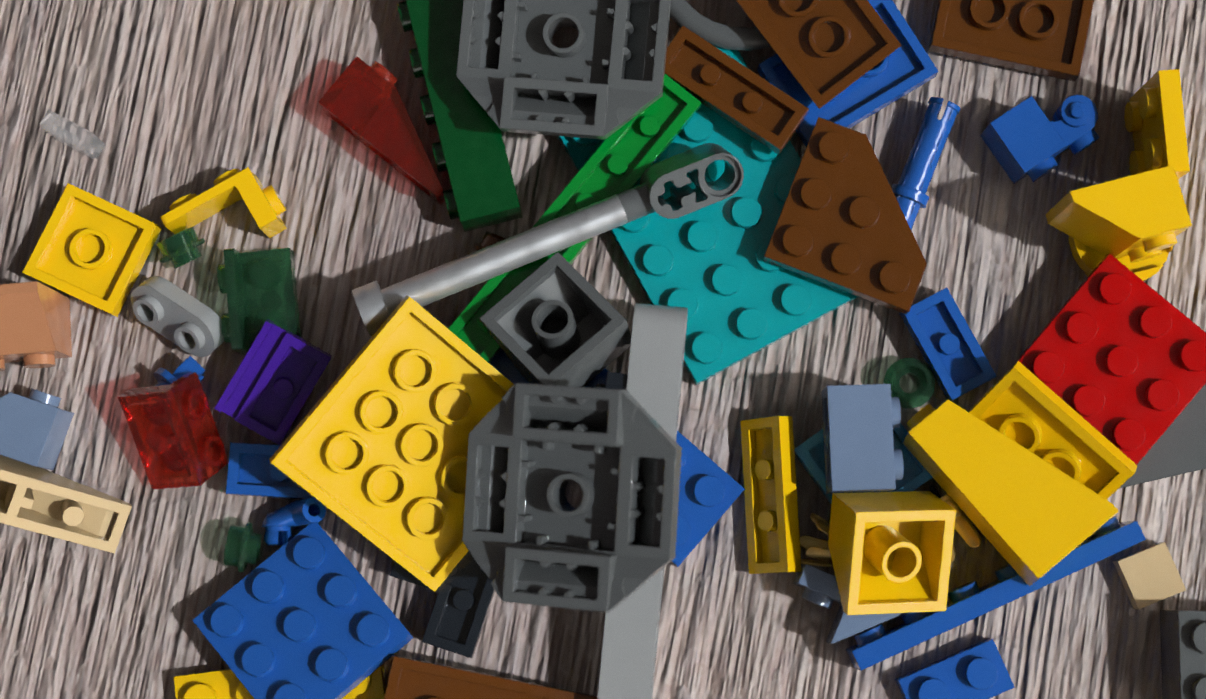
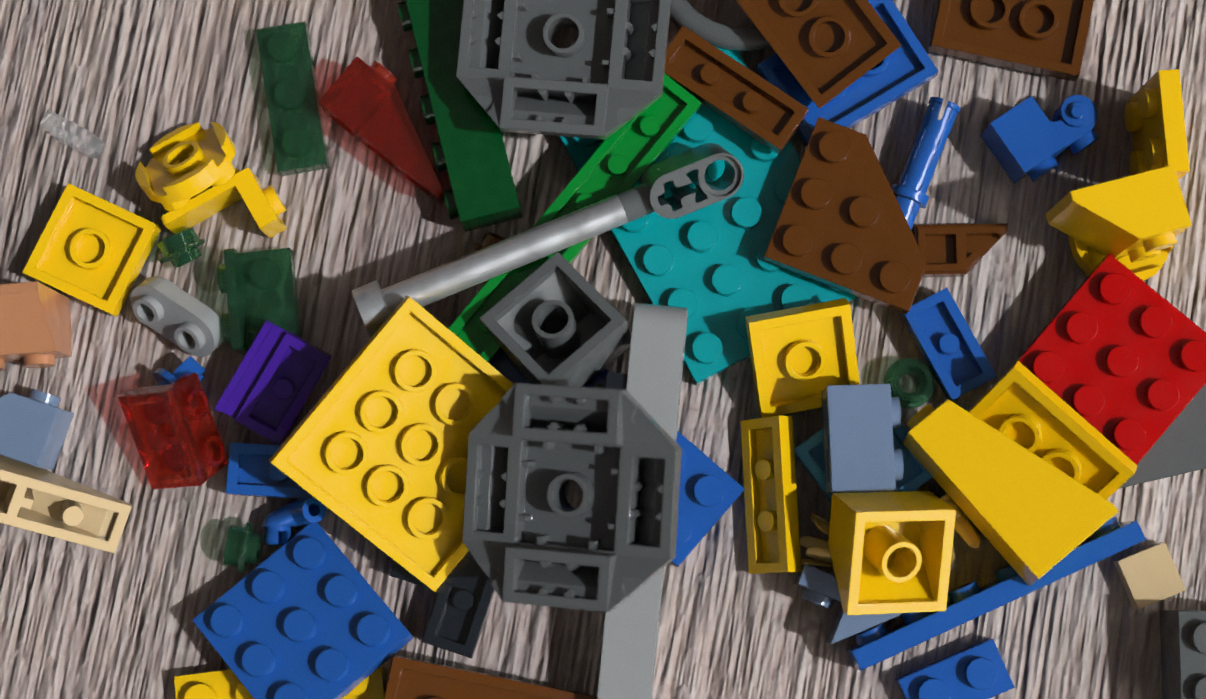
none -> yellow plate [135,122,235,211]
none -> clear green plate [256,21,330,177]
none -> yellow plate [745,298,860,418]
none -> reddish brown tile [912,223,1008,277]

